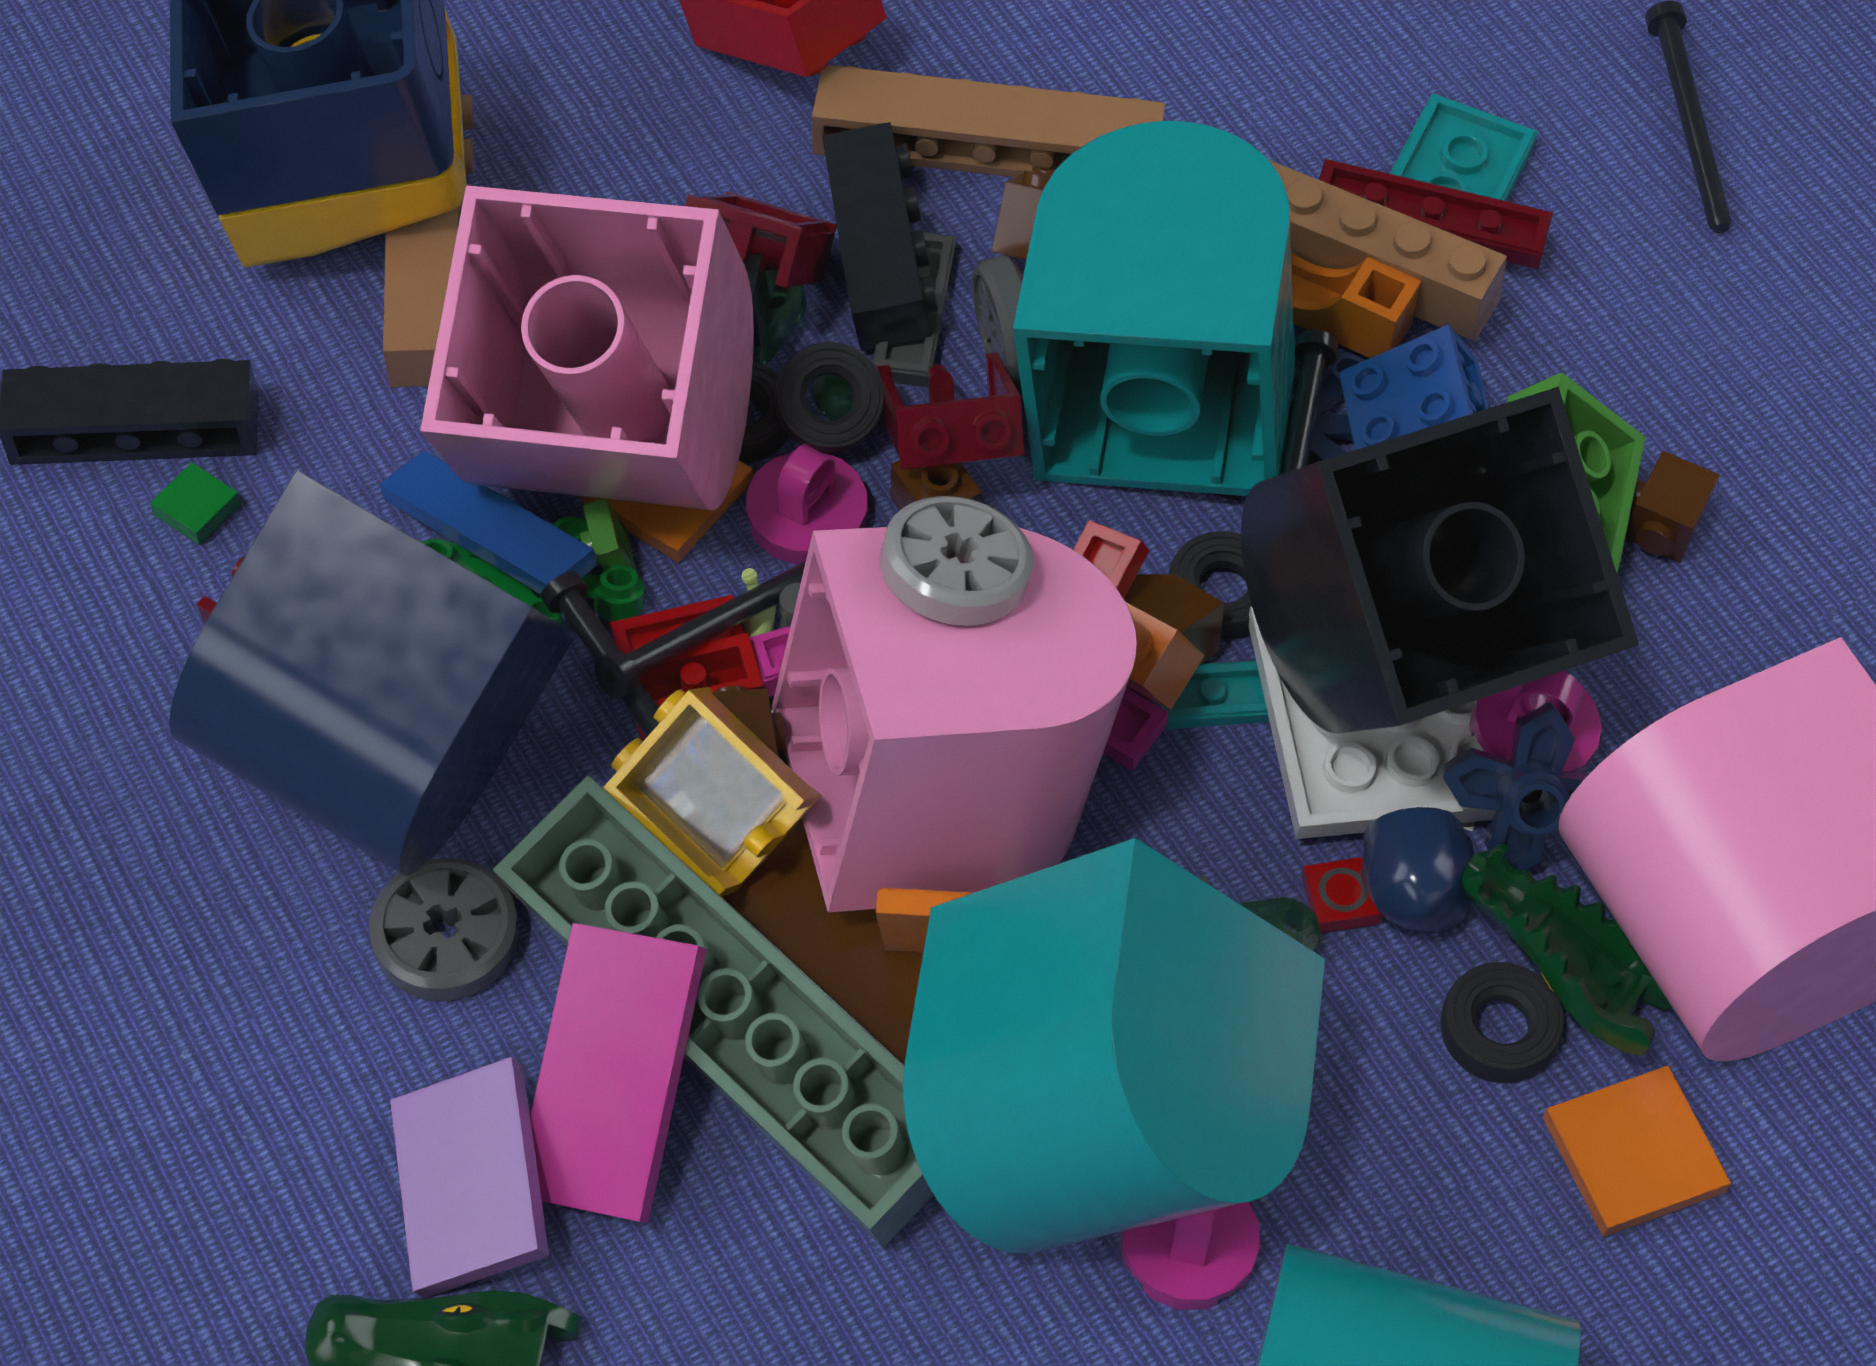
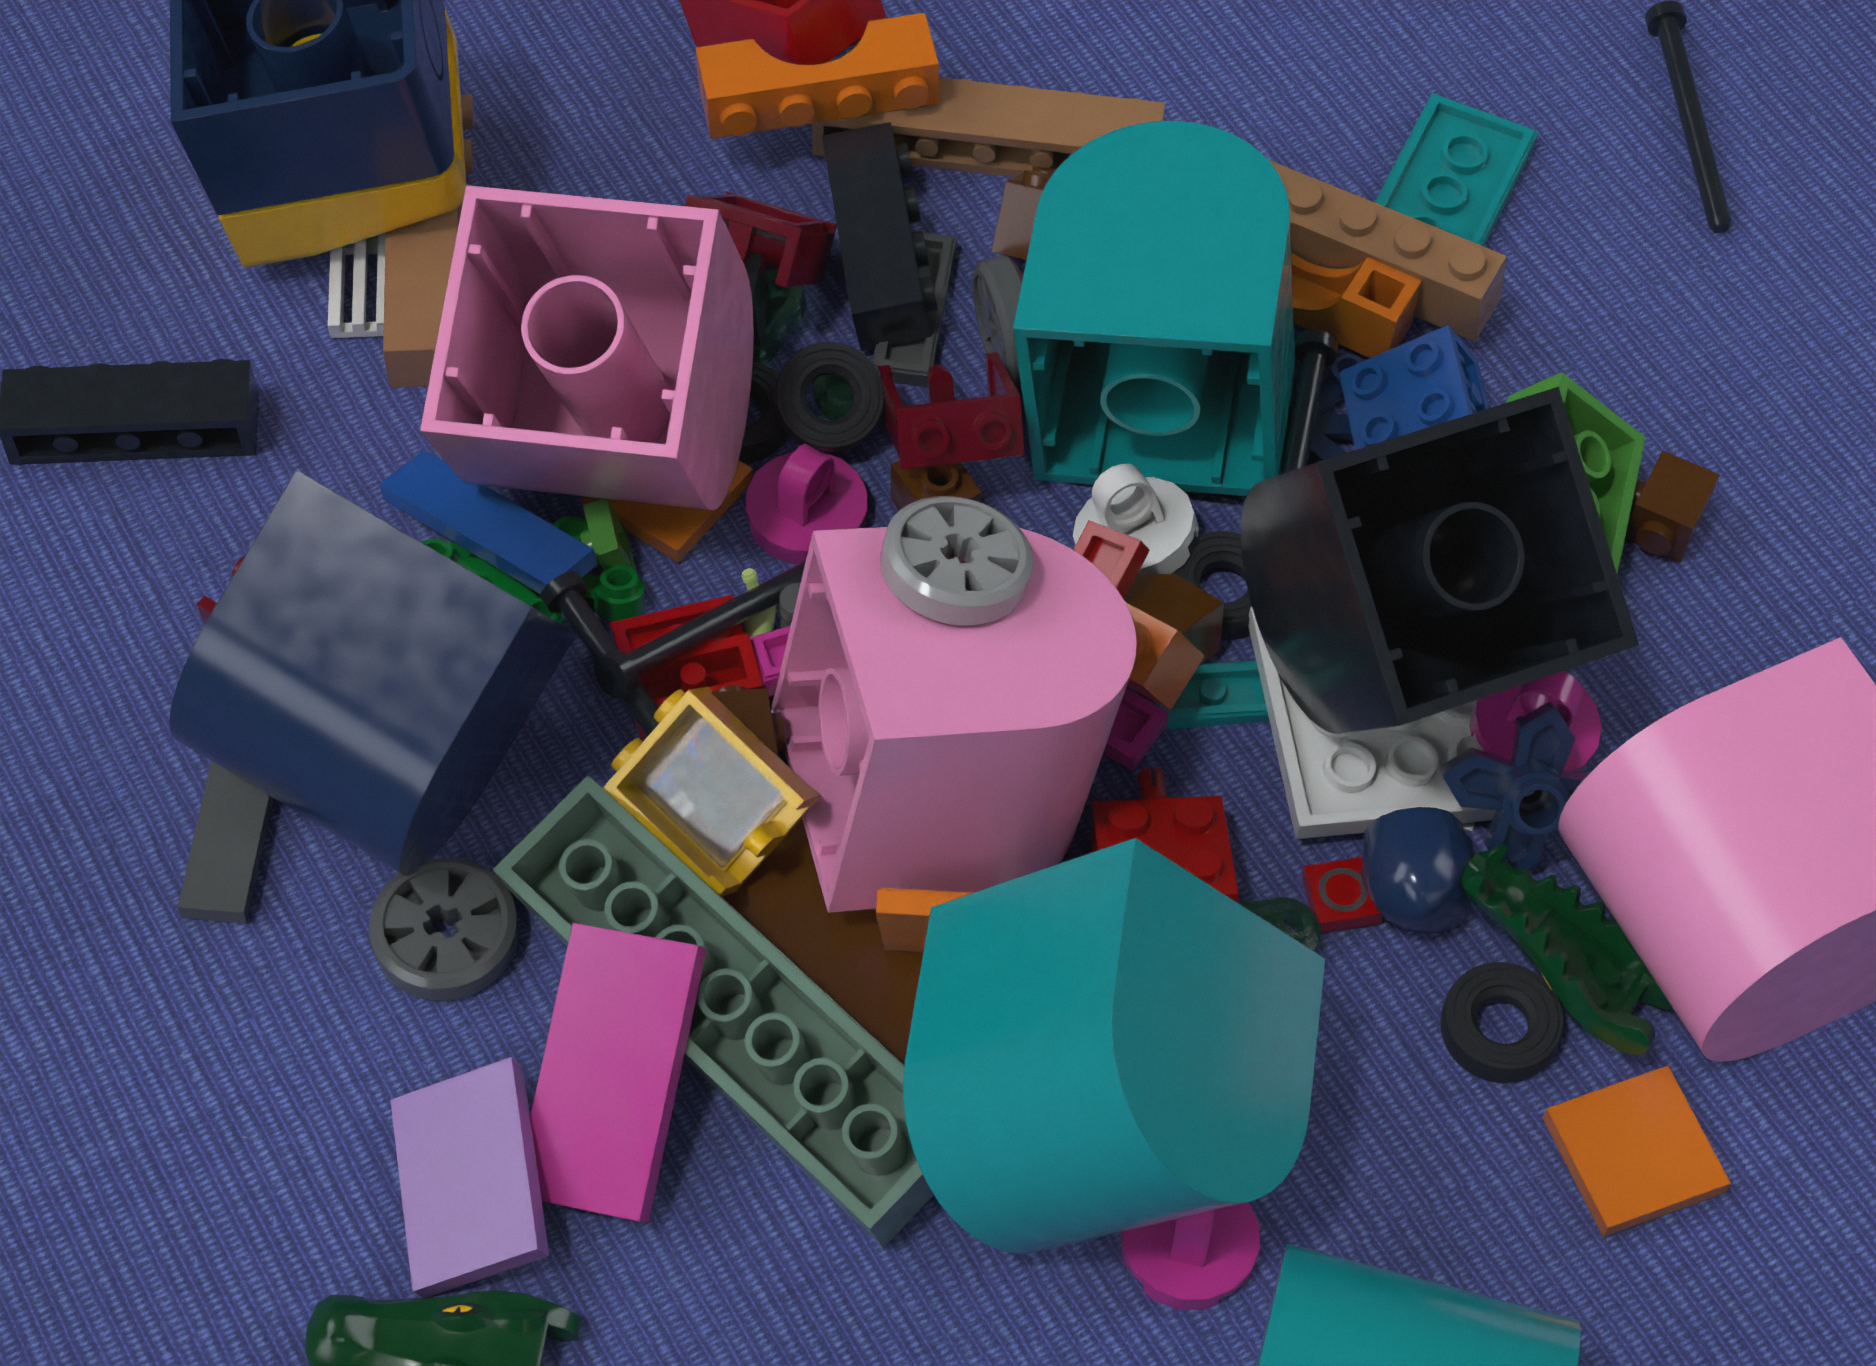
green tile [150,462,241,546] -> none
dark red tile [1319,159,1553,269] -> none
none -> dark grey tile [178,761,274,924]
none -> white tile [328,233,386,338]
none -> orange arch [695,13,939,139]
none -> white tile [1073,464,1199,574]
none -> red plate [1090,767,1238,903]

